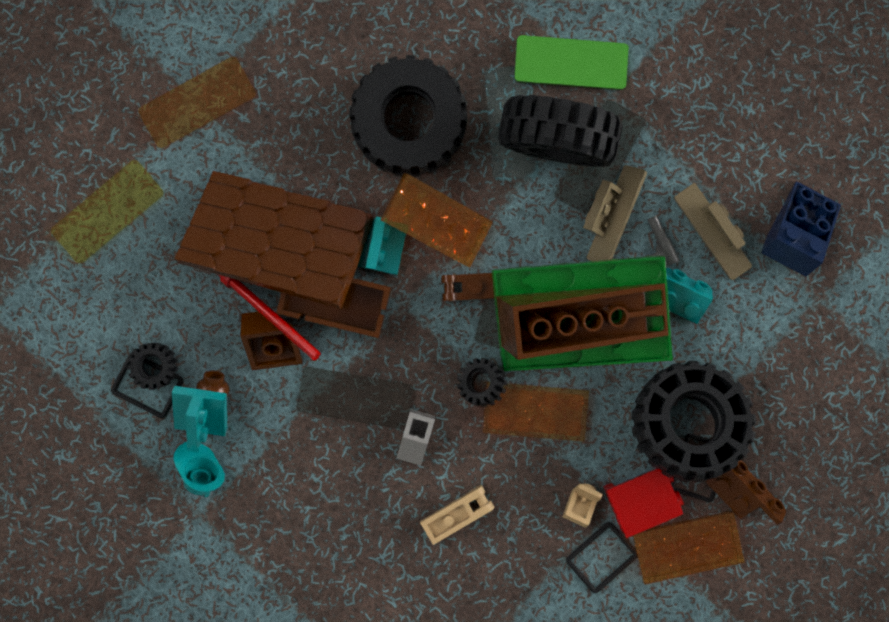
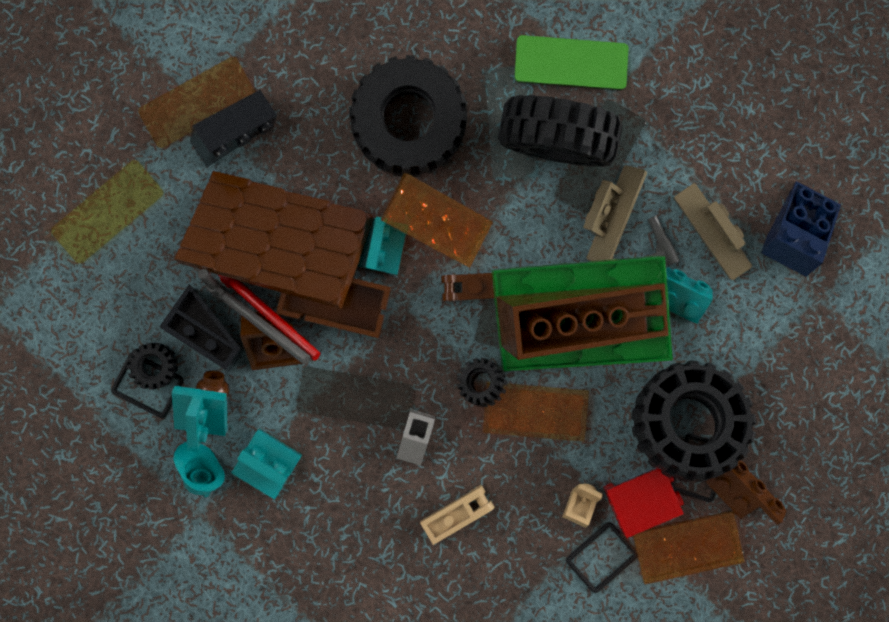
none -> black wedge [159,284,243,372]
none -> black wedge [190,90,277,167]
none -> dark grey bar [198,269,310,364]
none -> teal bracket [231,428,302,500]

